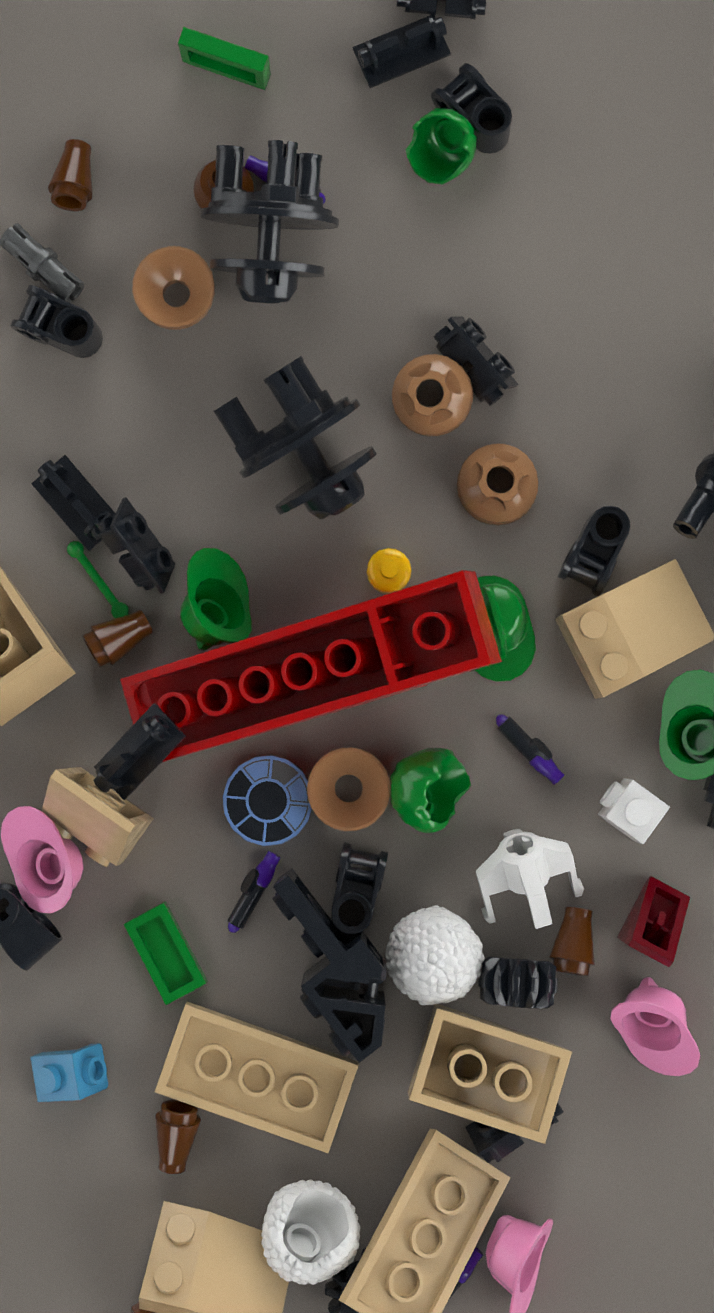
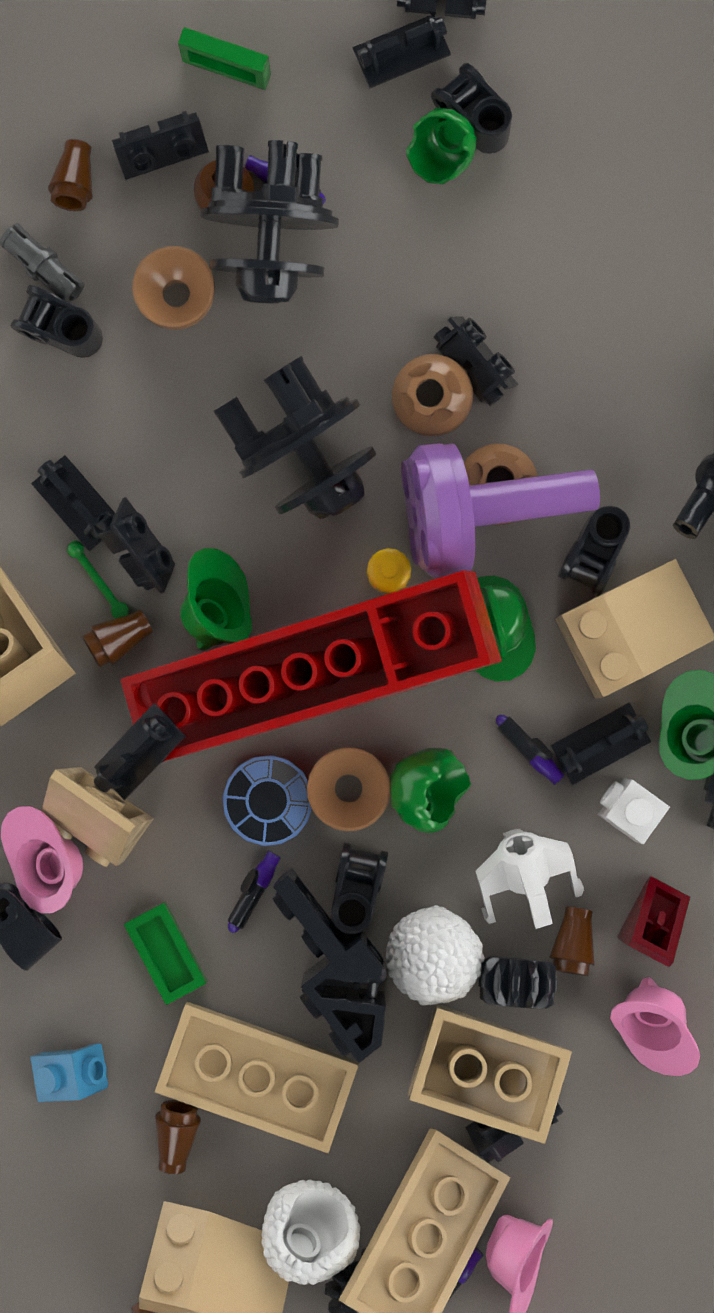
none -> black hinge [112,111,209,180]
none -> medium lavender piece [401,443,600,579]
none -> black hinge [550,702,651,785]

